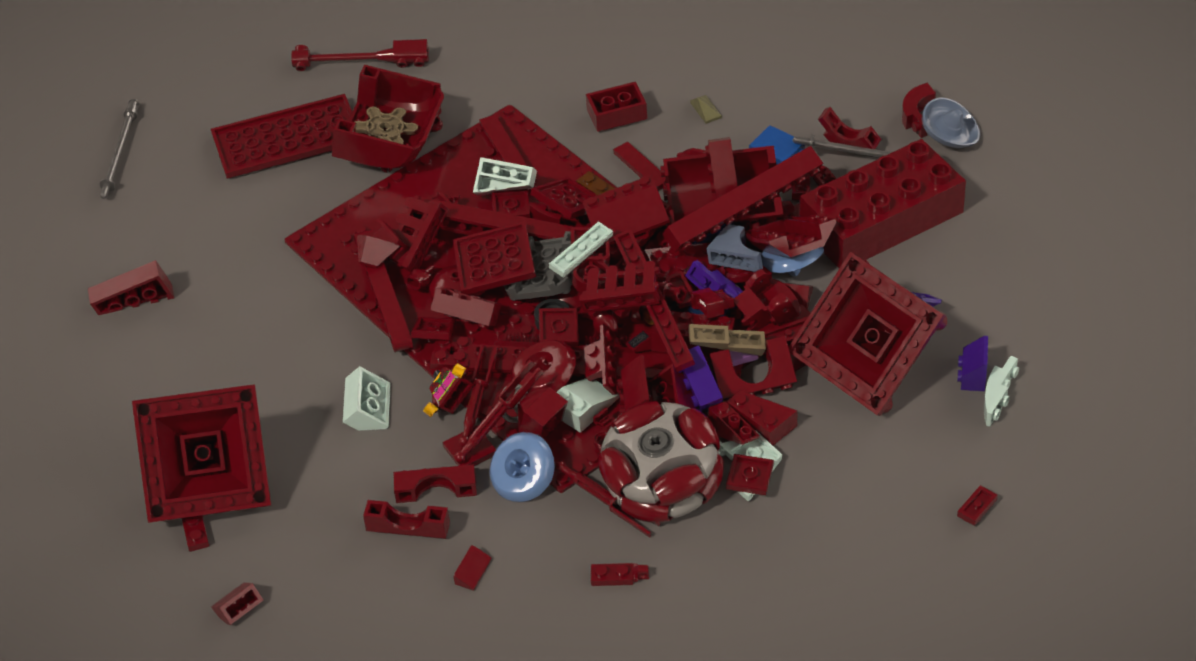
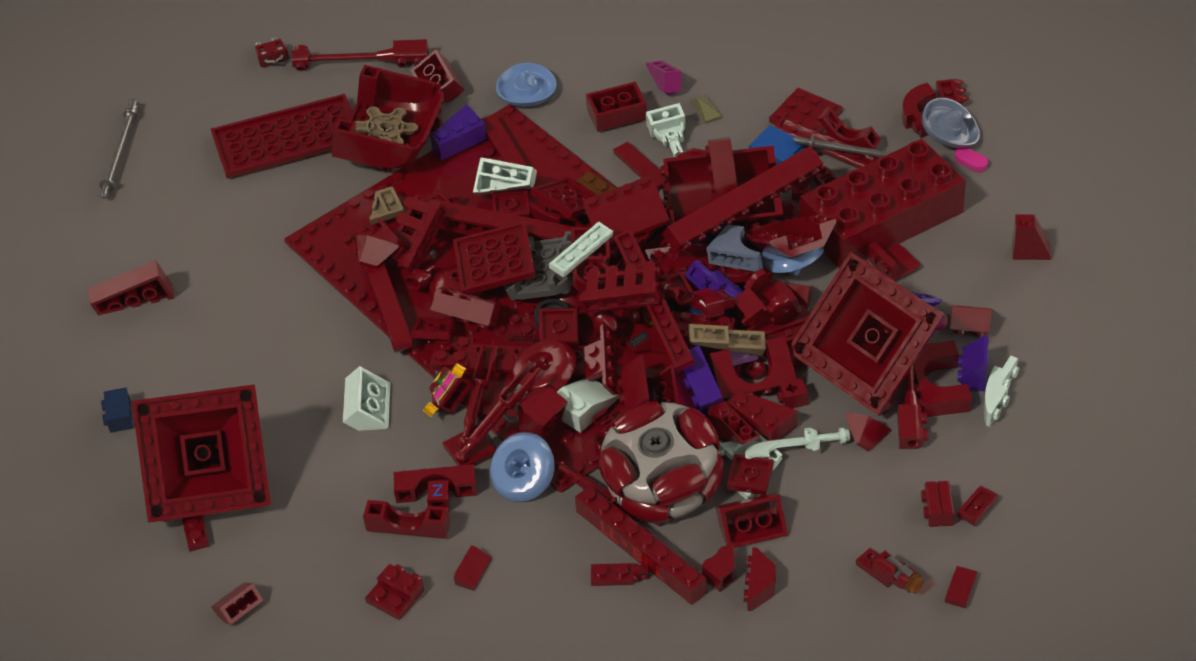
none -> dark blue brick [101,387,133,433]
none -> dark red piece [255,37,289,67]
none -> dark red plate [365,564,424,620]
none -> dark tan wing [370,186,404,225]
none -> dark red slope [410,49,465,102]
none -> dark red brick [427,480,451,512]
none -> dark purple wedge [430,104,487,161]
none -> medium blue hat [496,63,557,107]
none -> dark red brick [575,485,707,605]
none -> magenta slope [646,61,682,95]
none -> light aqua brick [646,103,685,157]
none -> dark red slope [702,542,735,592]
none -> dark red slope [715,492,788,548]
none -> dark red slope [743,547,776,611]
none -> dark red tile [744,360,766,380]
none -> light aqua sword [745,428,850,459]
none -> dark red plate [769,88,842,133]
none -> dark red tile [775,116,878,168]
none -> dark red brick [777,378,808,409]
none -> dark red slope [845,412,892,451]
none -> dark red plate [856,548,924,594]
none -> dark red bracket [868,242,920,281]
none -> dark red bar [897,365,928,449]
none -> dark red arch [913,340,972,417]
none -> dark red brick [921,481,954,527]
none -> dark red plate [936,79,969,104]
none -> dark red tile [945,566,977,608]
none -> dark red slope [950,305,991,336]
none -> dark pink tile [955,147,988,172]
none -> dark red slope [1012,214,1051,260]

